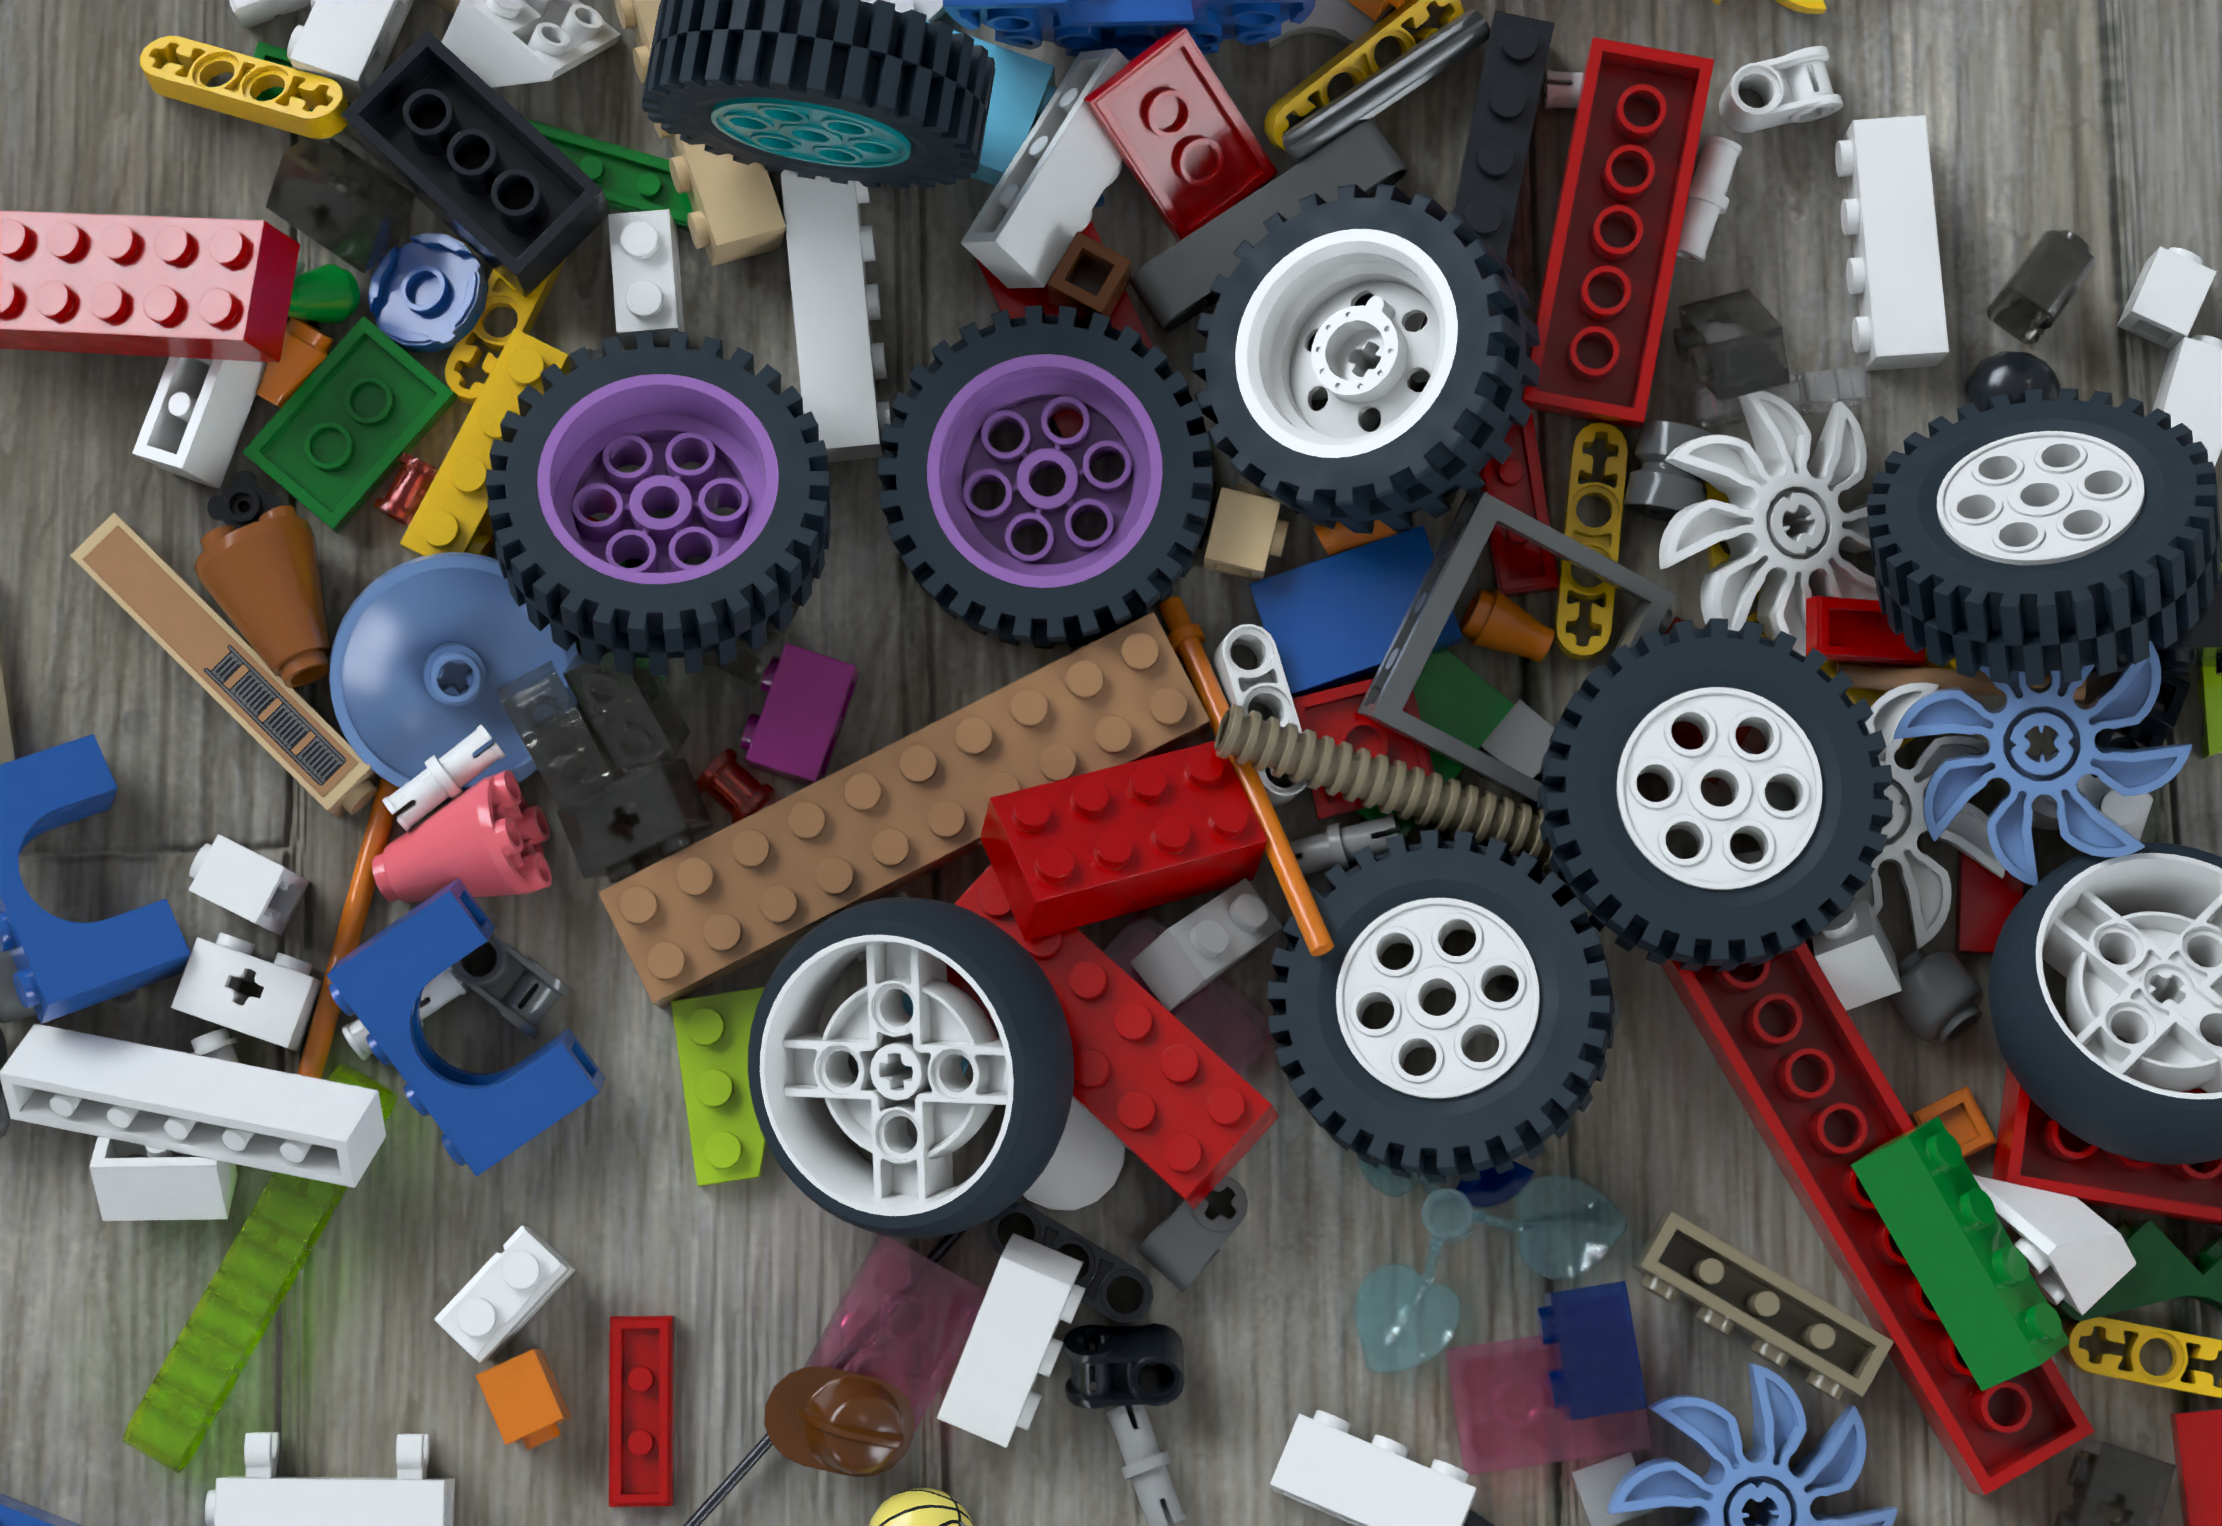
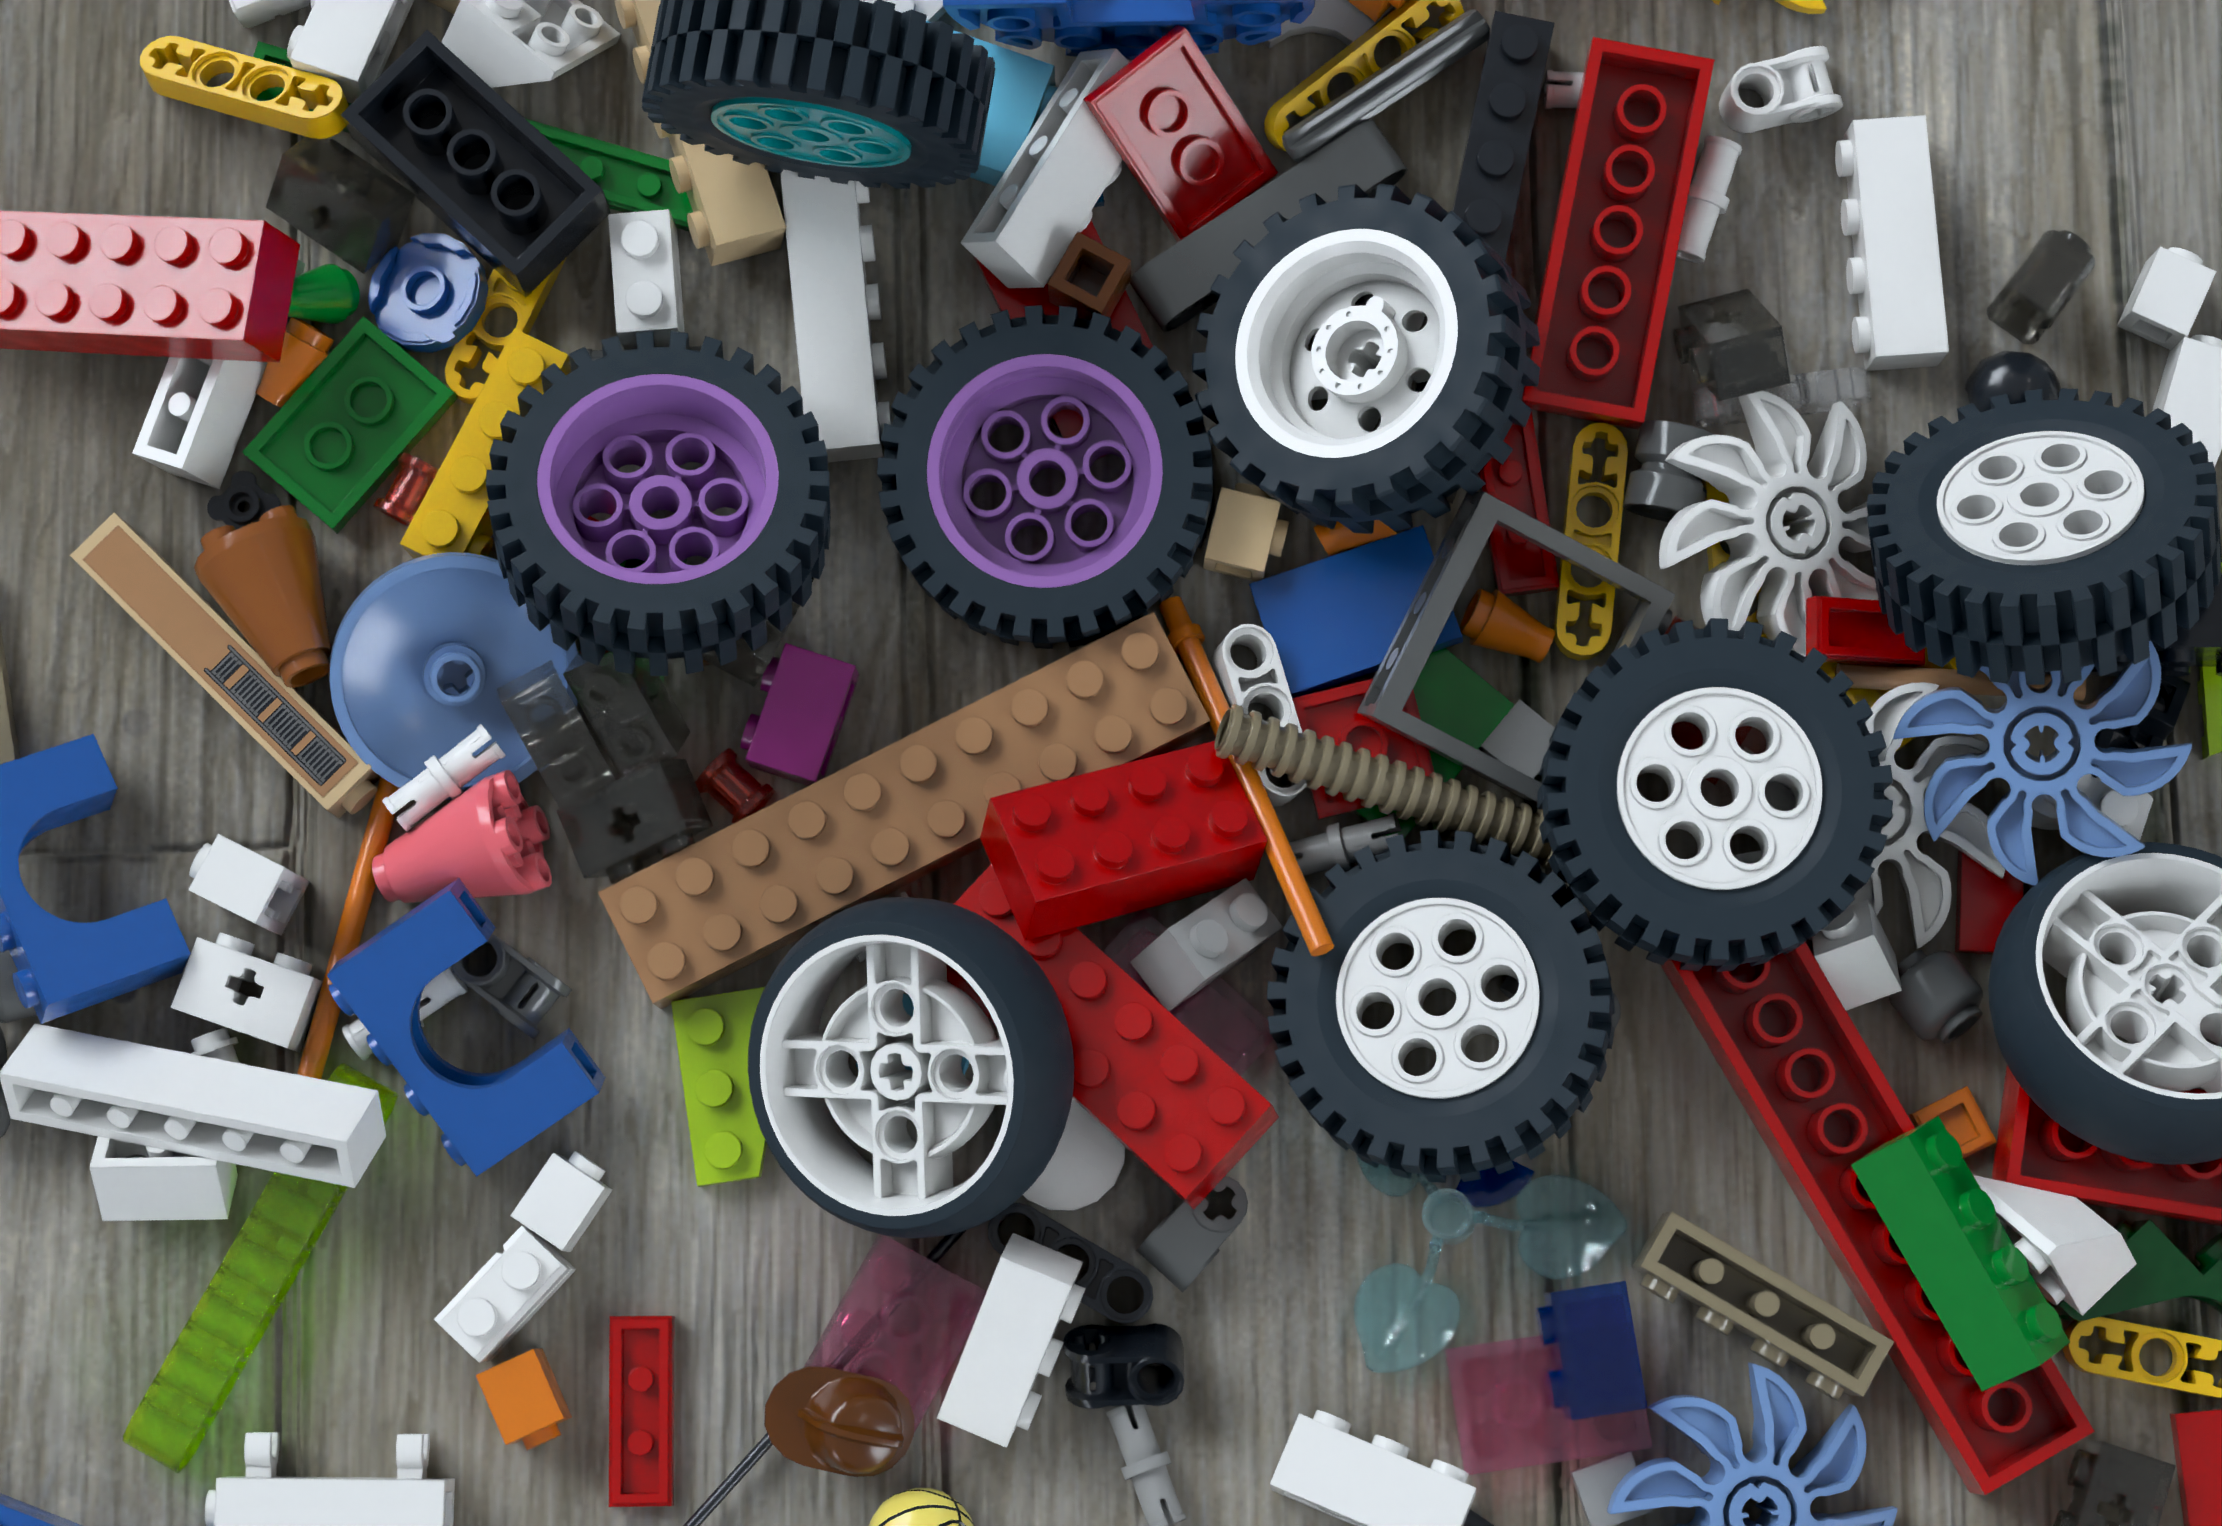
none -> white brick [510,1151,612,1252]

